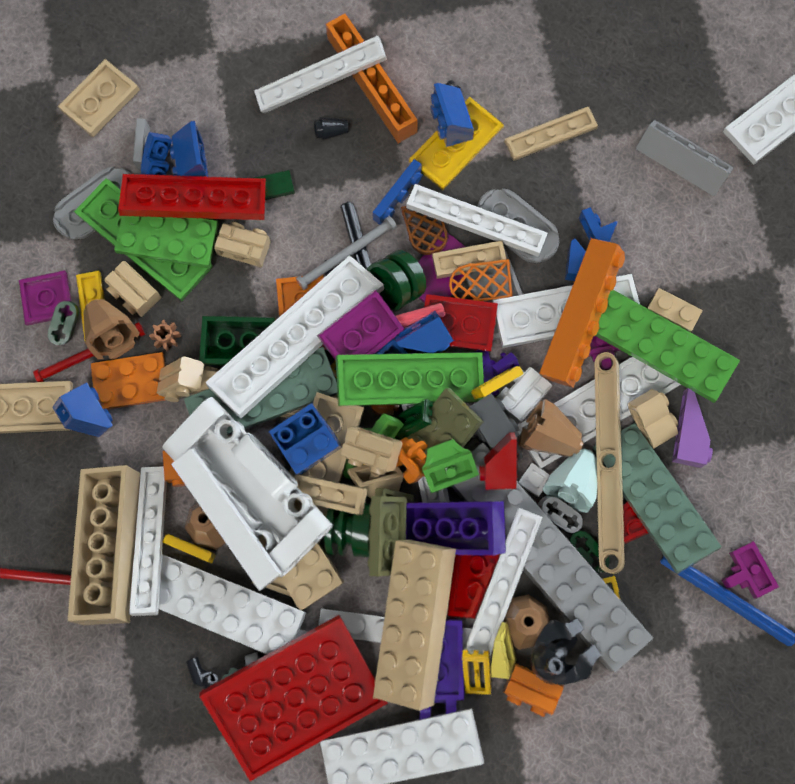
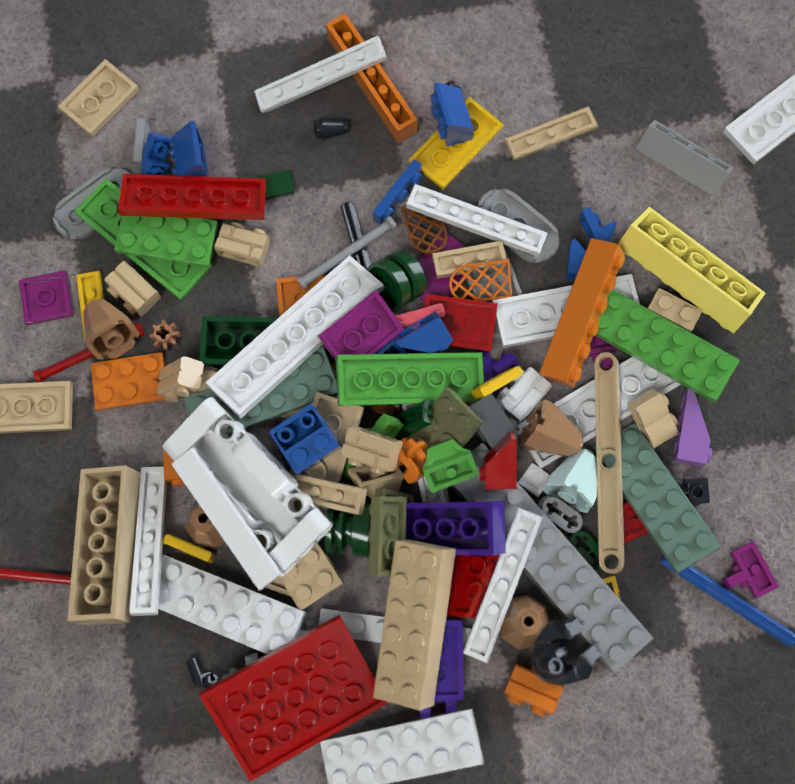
beam [48,301,79,345] -> none
blue slope [52,383,113,437] -> none
yellow tile [462,650,492,695] -> none
light yellow slope [490,622,516,679] -> none
none -> light yellow brick [618,207,765,334]
none -> black plate [679,477,710,505]

